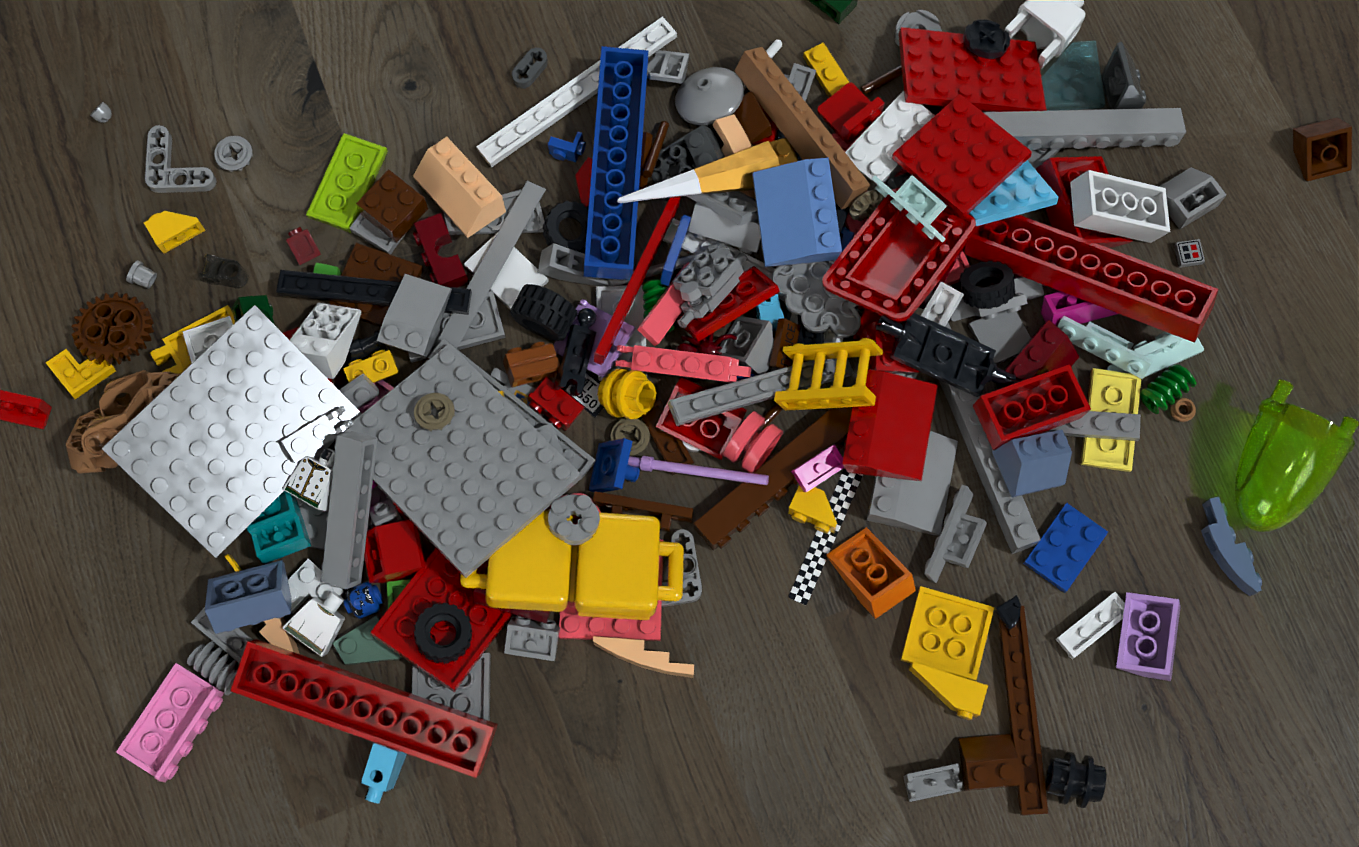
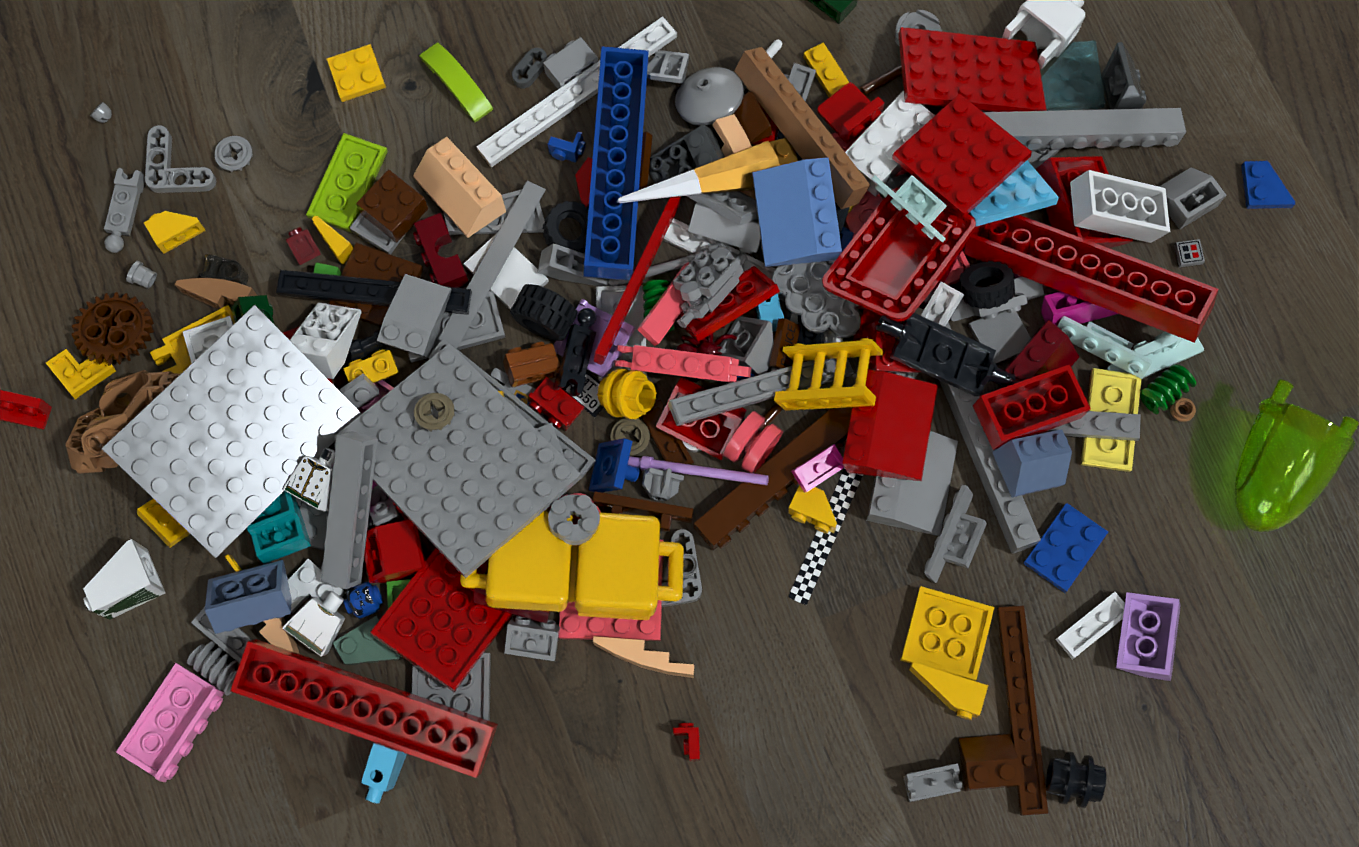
hinge [280,406,354,463] -> none
black tyre [414,603,472,664] -> none
reddish brown bar [643,121,669,177] -> none
blue tile [660,215,692,286] -> none
orange slope [826,527,916,619] -> none
dark tan gear [849,190,884,221] -> none
black tile [963,20,1011,59] -> none
black tile [994,595,1021,631] -> none
sand blue slope [1201,497,1262,596] -> none
reddish brown slope [1293,117,1352,182] -> none
none -> white slope [83,539,165,620]
none -> light grey plate [104,168,145,253]
none -> yellow bracket [137,499,190,548]
none -> medium nougat slope [174,278,258,309]
none -> yellow slope [312,216,353,265]
none -> yellow plate [327,44,386,102]
none -> lime slope [419,42,493,123]
none -> light grey brick [543,37,598,89]
none -> light grey piece [642,468,684,501]
none -> red bracket [673,723,700,761]
none -> blue wing [1241,161,1295,209]

